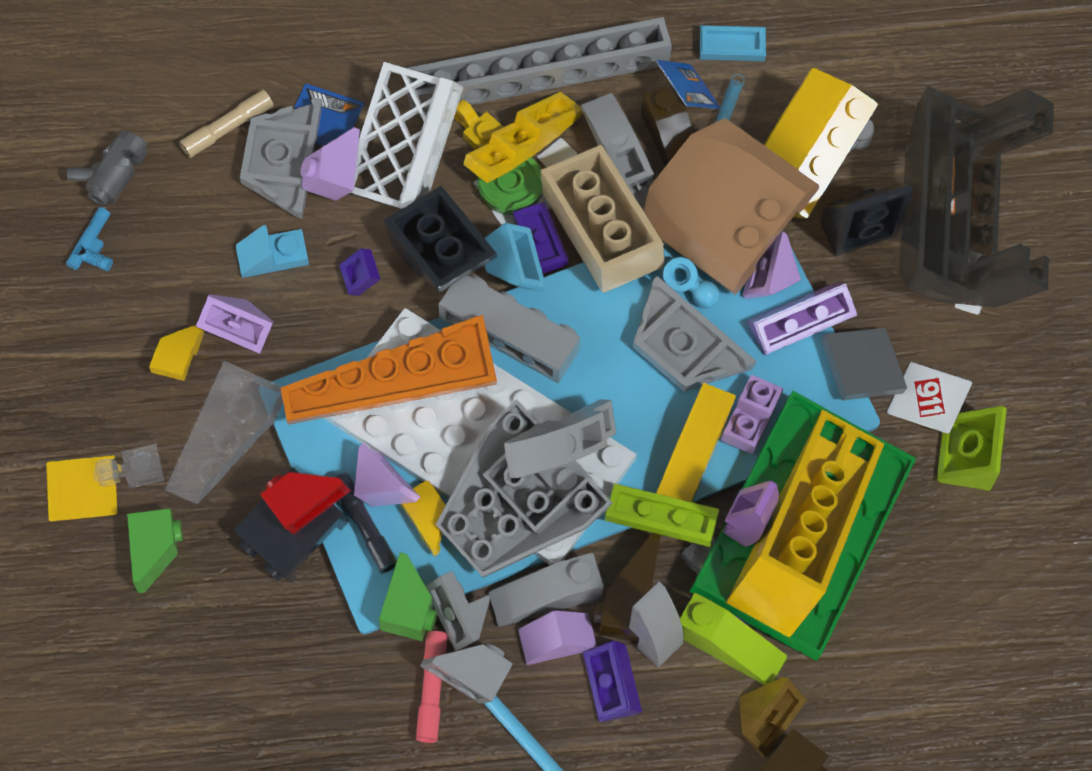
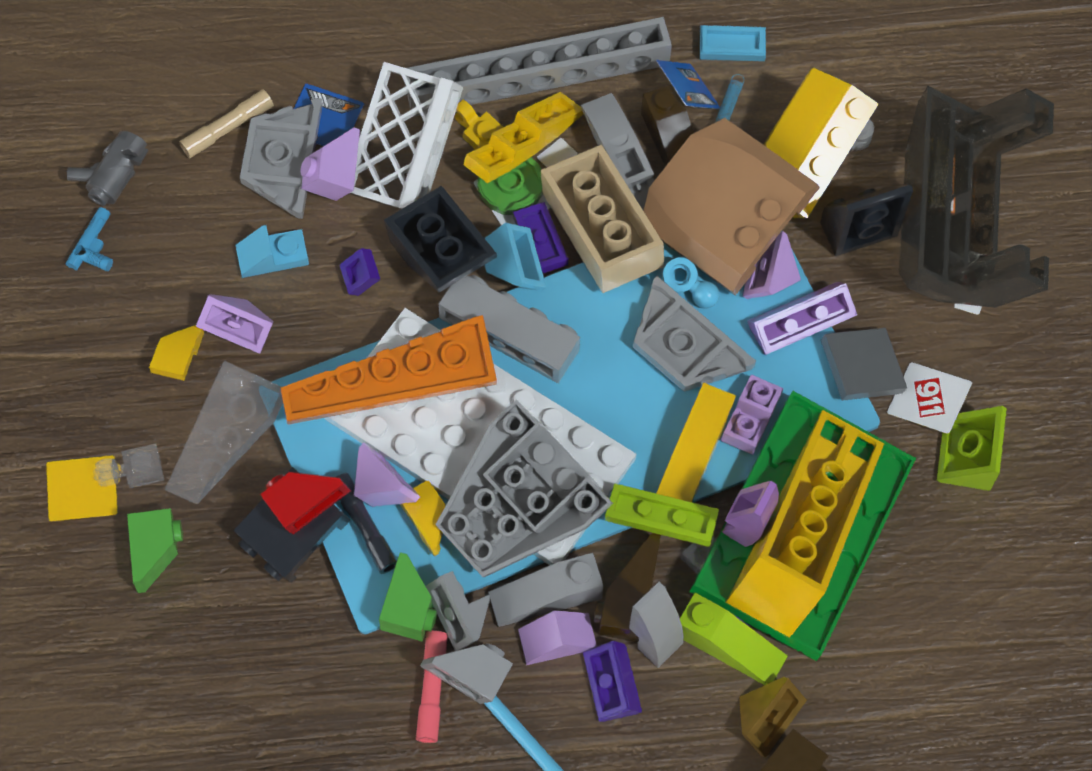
light grey slope [504,399,616,478] -> none

